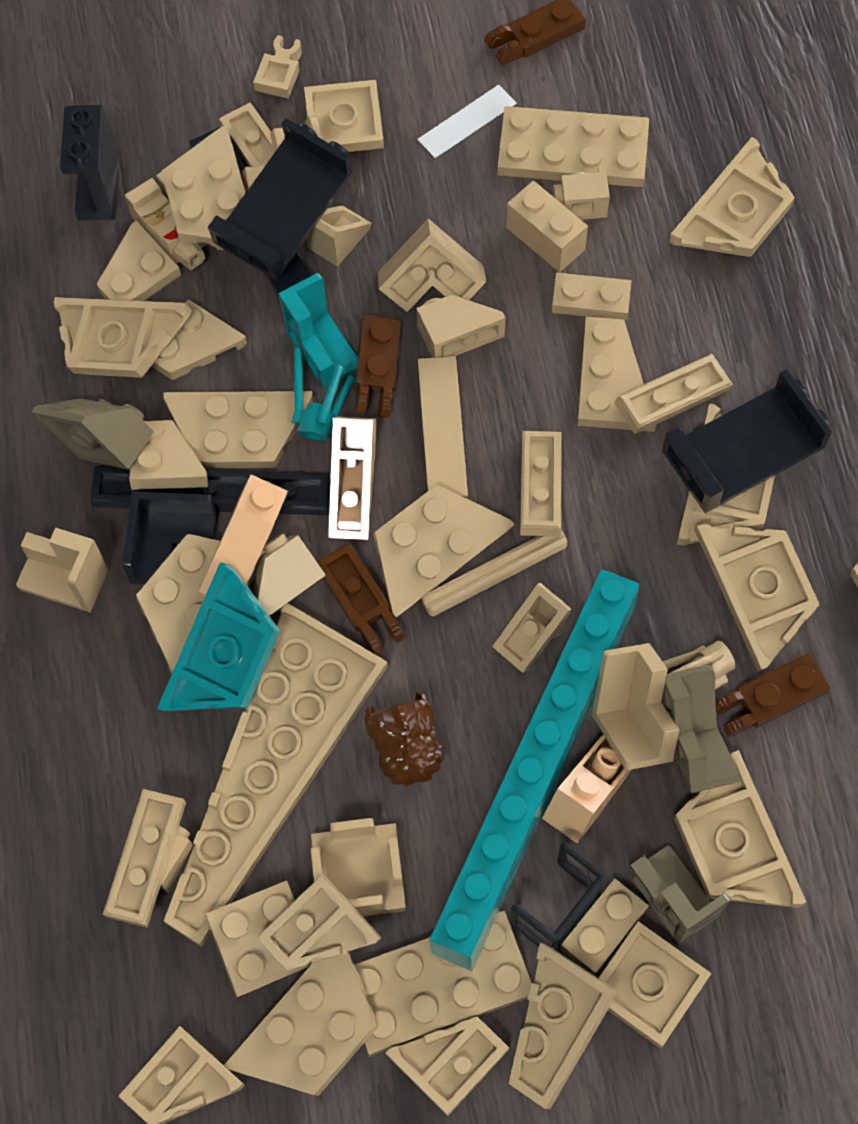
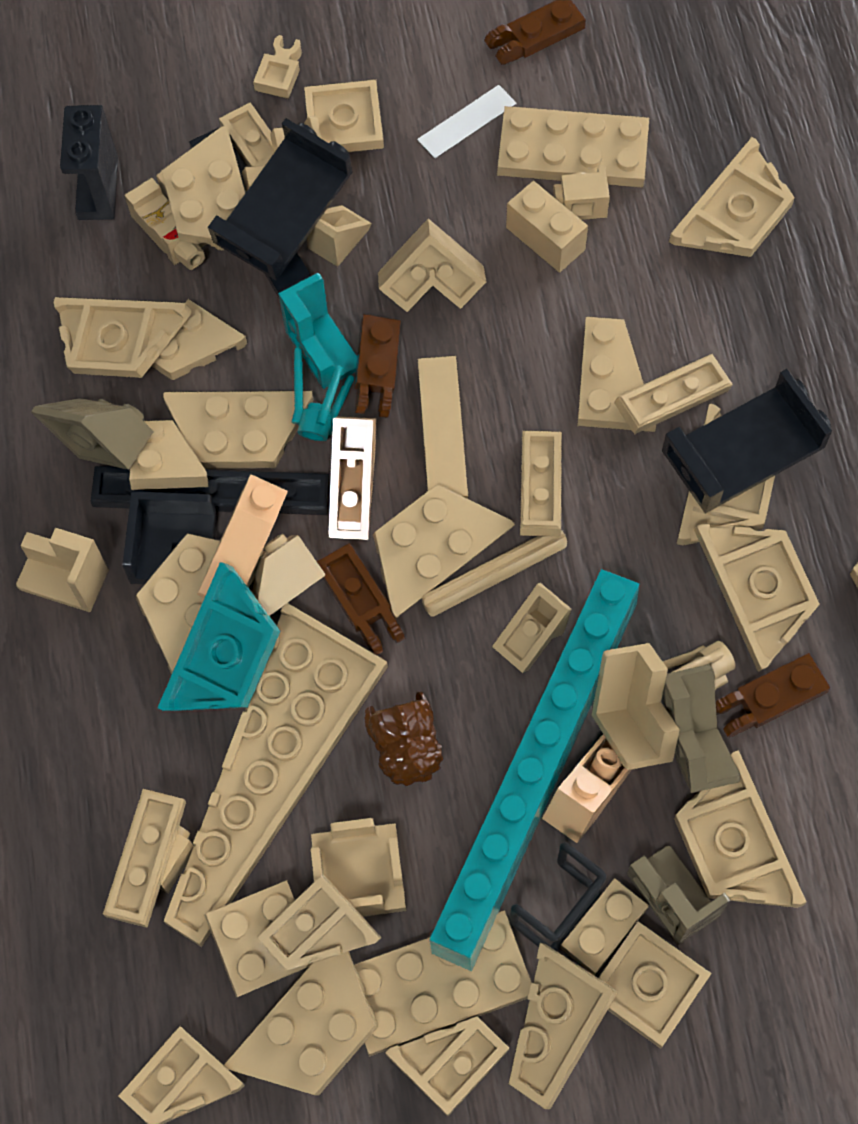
tan wing [96,220,181,301] -> none
tan slope [416,295,506,358] -> none
tan plate [552,273,632,321] -> none

